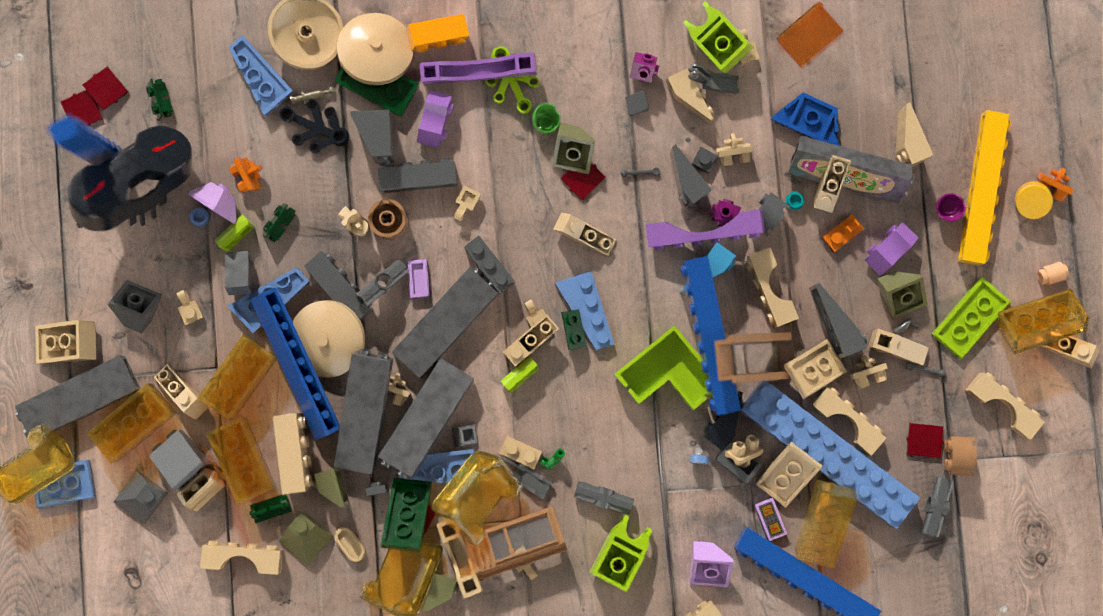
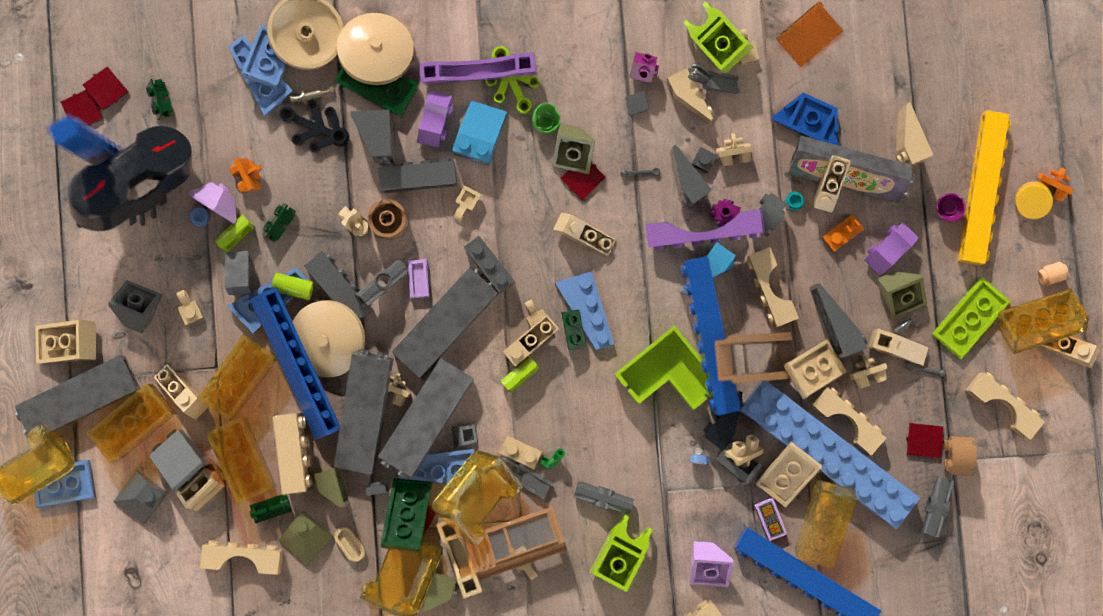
light orange brick [406,14,470,53] -> none
none -> medium blue tile [241,25,287,89]
none -> lime brick [271,272,315,301]
none -> dark azure slope [452,100,507,166]

